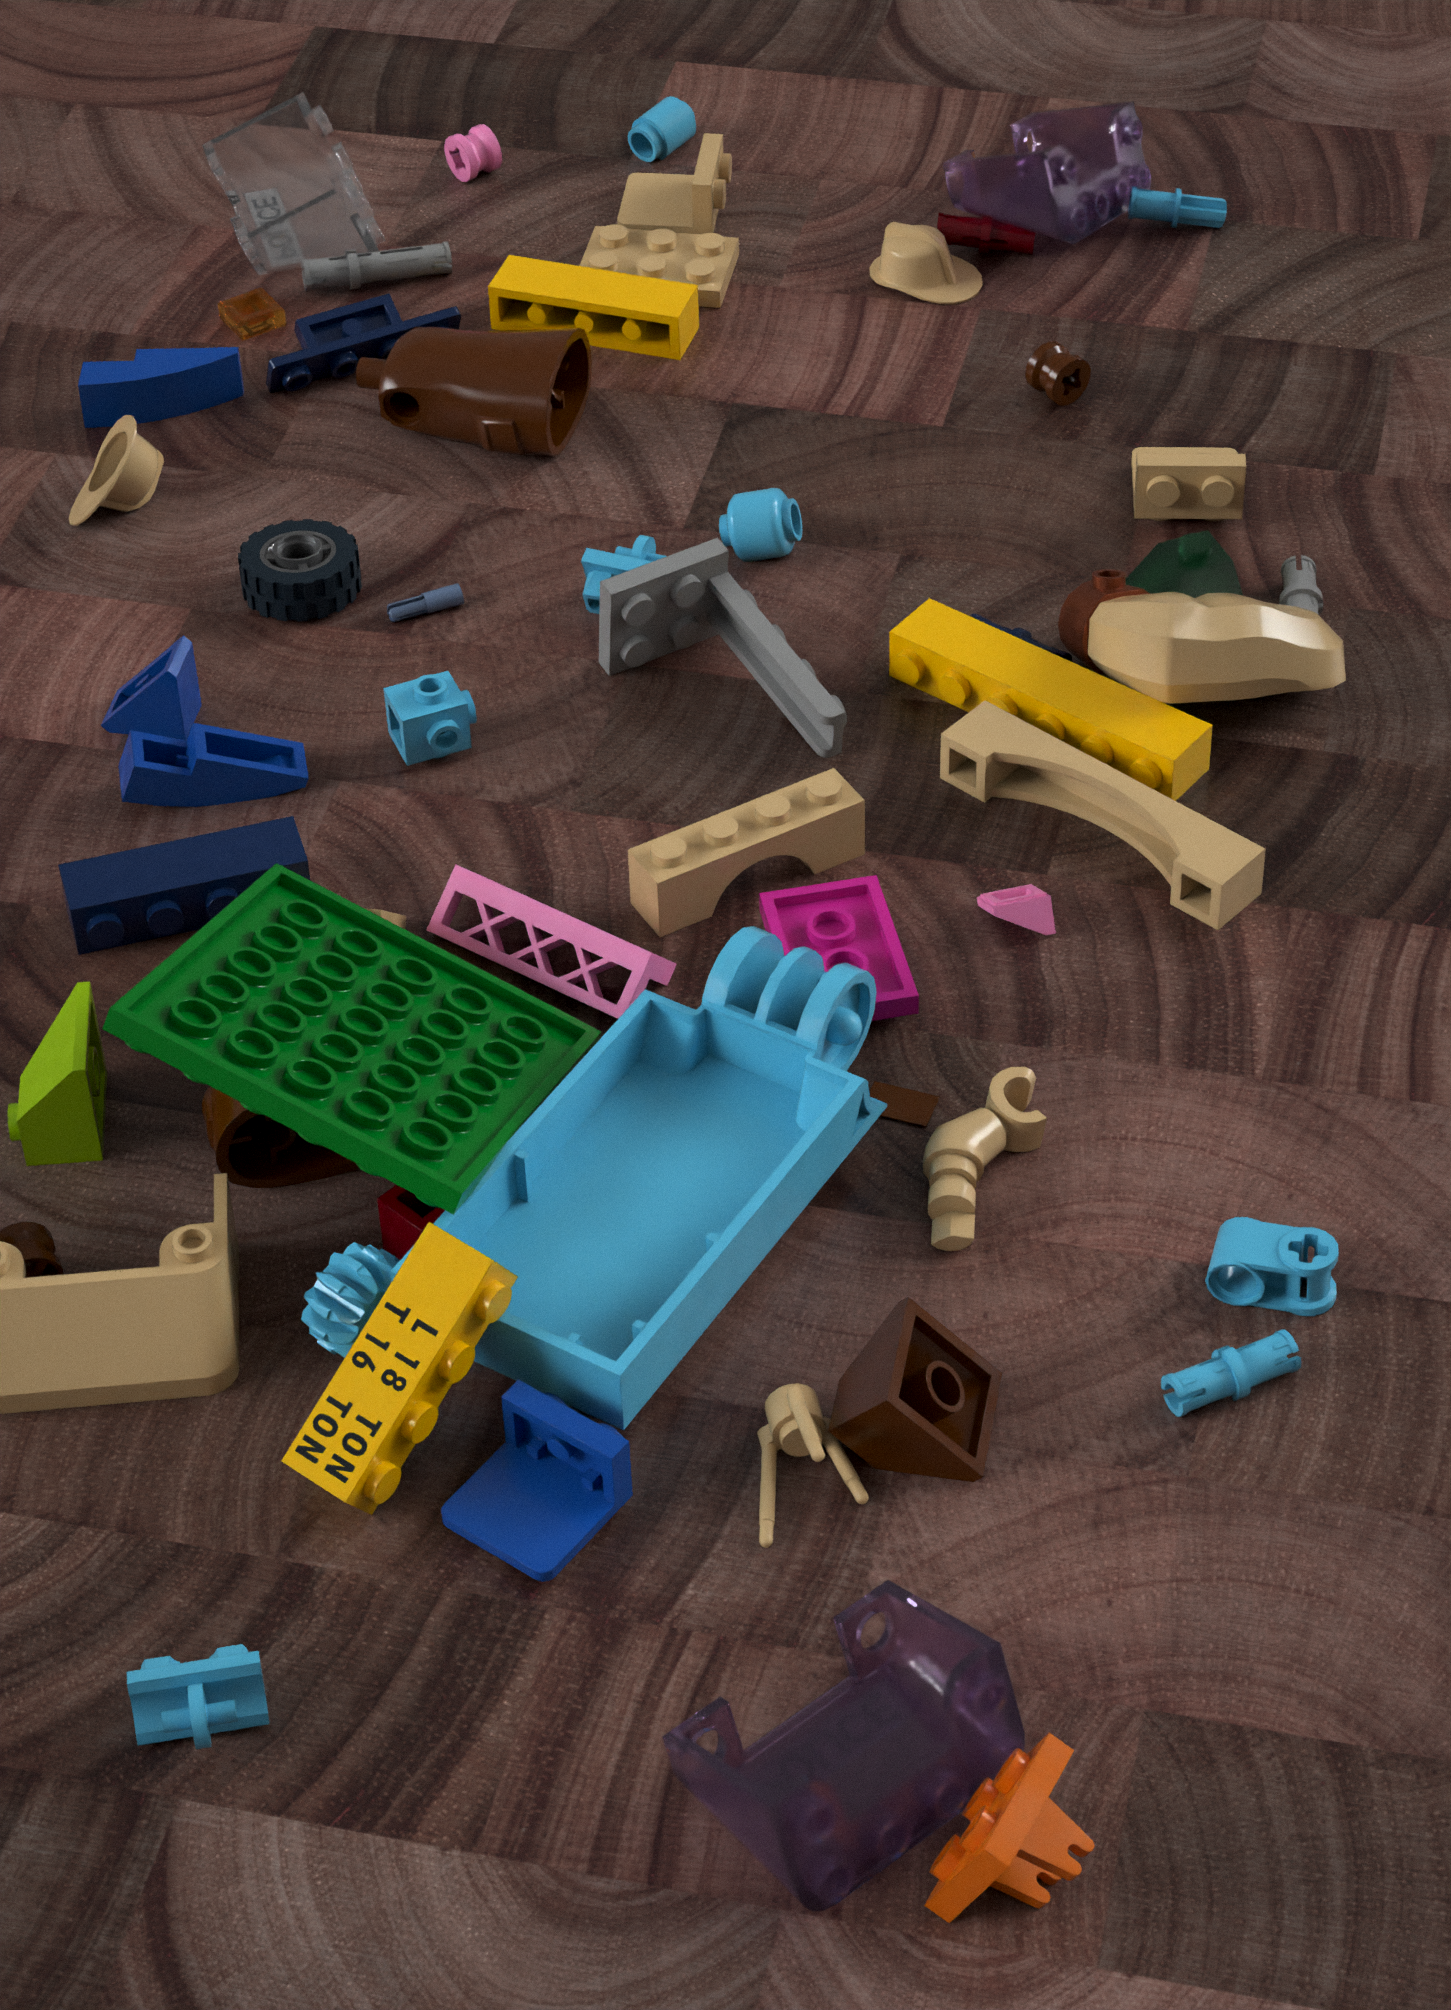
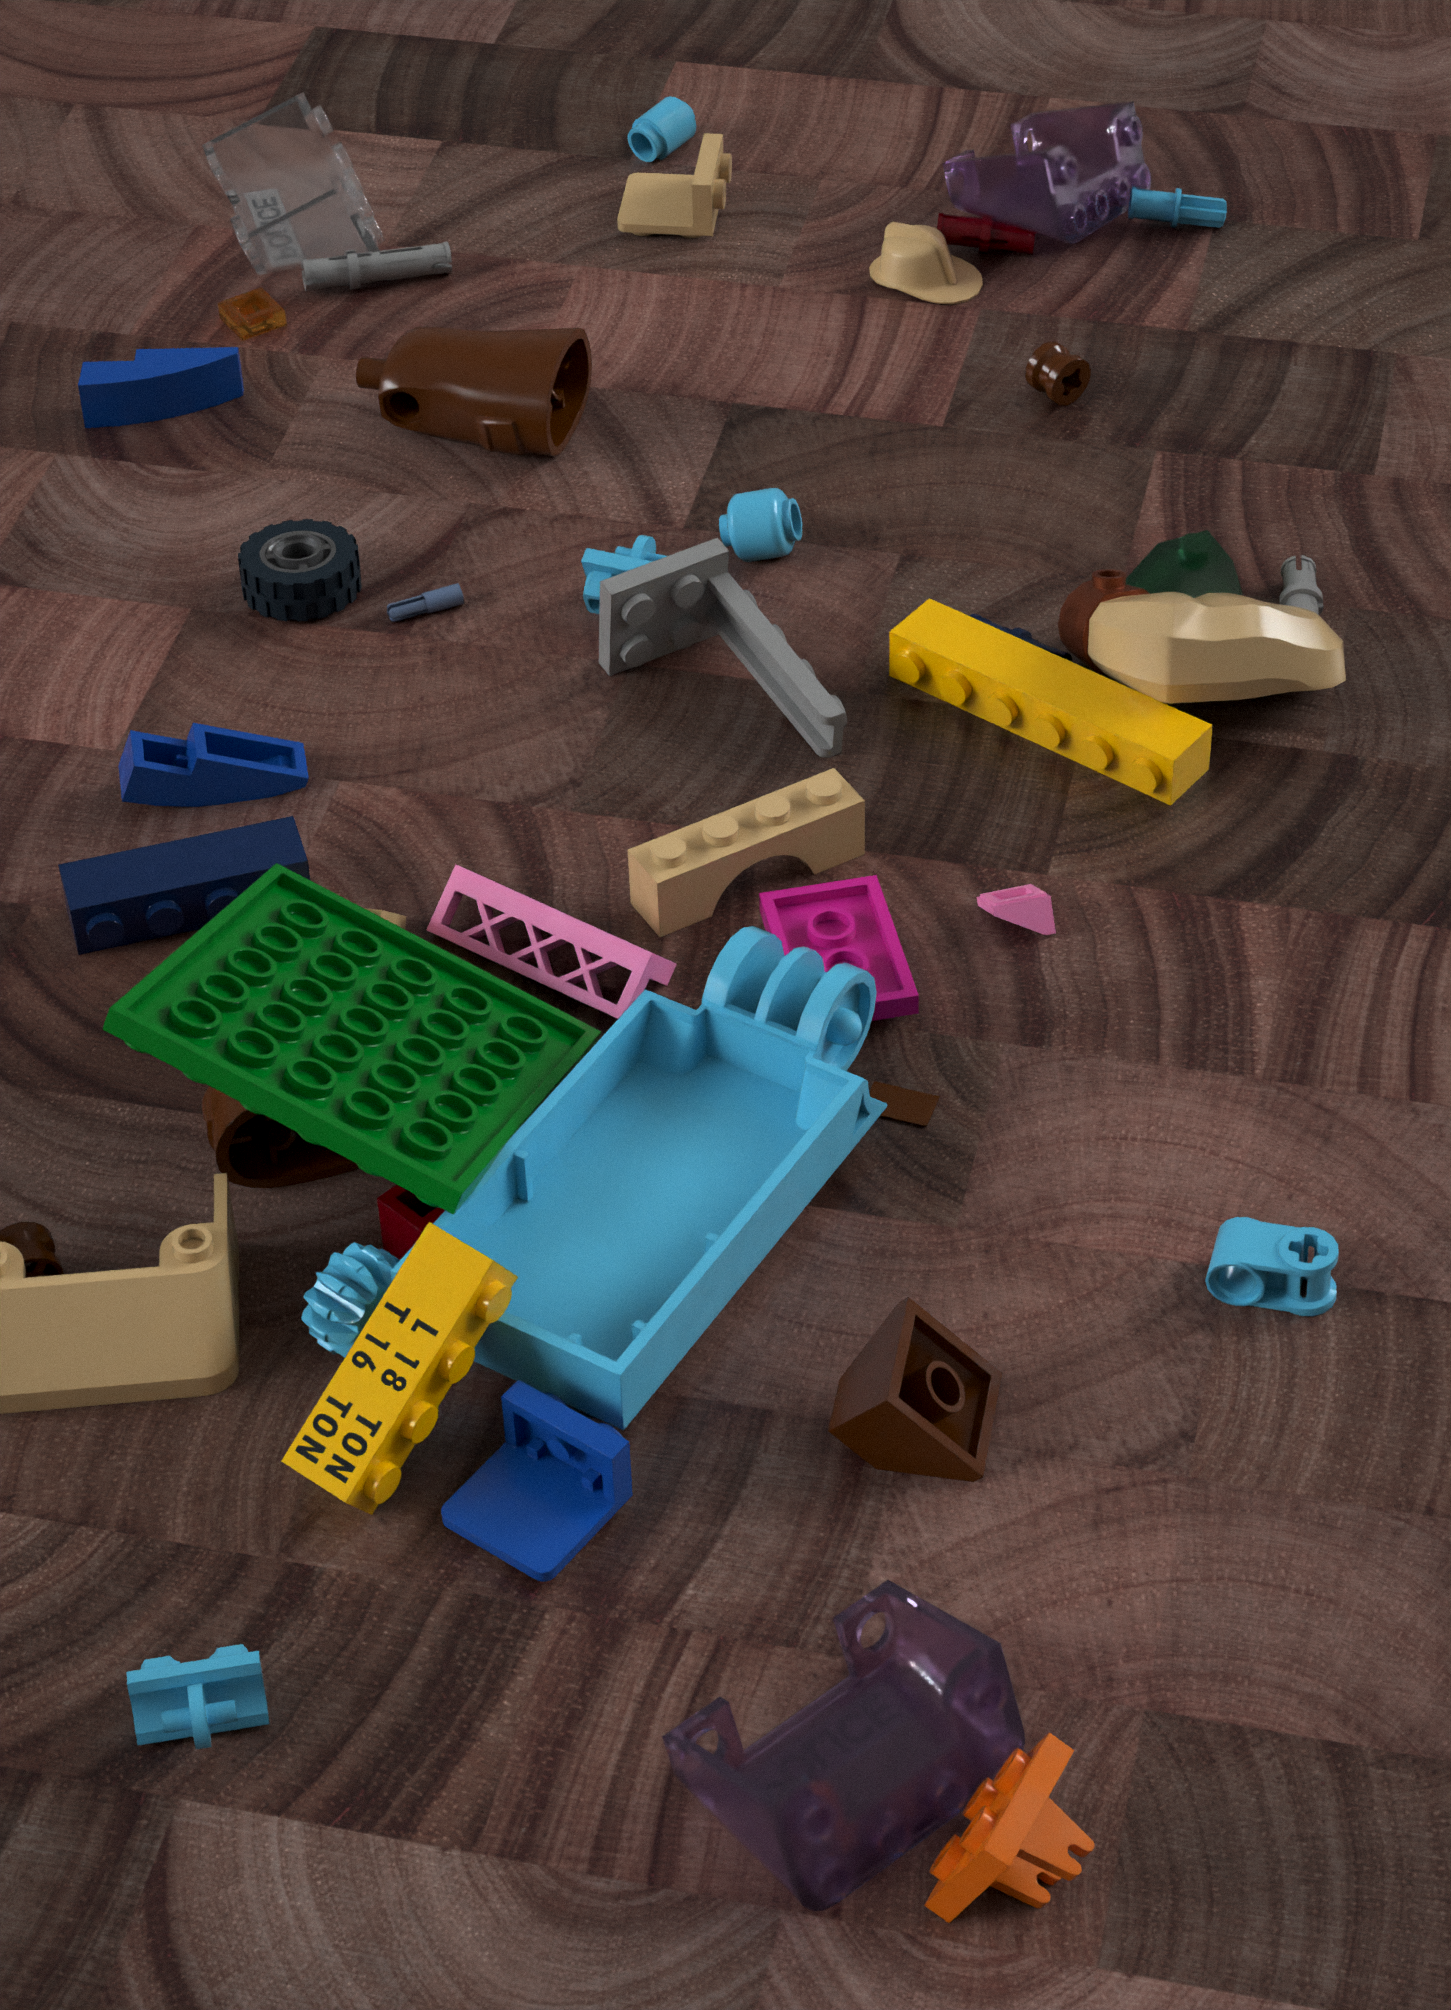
lime slope [7,981,107,1166] -> none
tan piece [69,415,164,526] -> none
blue slope [101,635,202,740] -> none
dark blue bracket [266,293,461,393] -> none
medium azure brick [383,671,477,766] -> none
bright pink wheel [444,124,502,182] -> none
yellow brick [488,255,699,360] -> none
tan plate [579,224,739,308] -> none
tan plant [757,1383,869,1548] -> none
tan piece [923,1066,1047,1251] -> none
tan arch [940,700,1266,930] -> none
tan bracket [1131,447,1246,521] -> none
medium azure pin [1161,1329,1301,1417] -> none

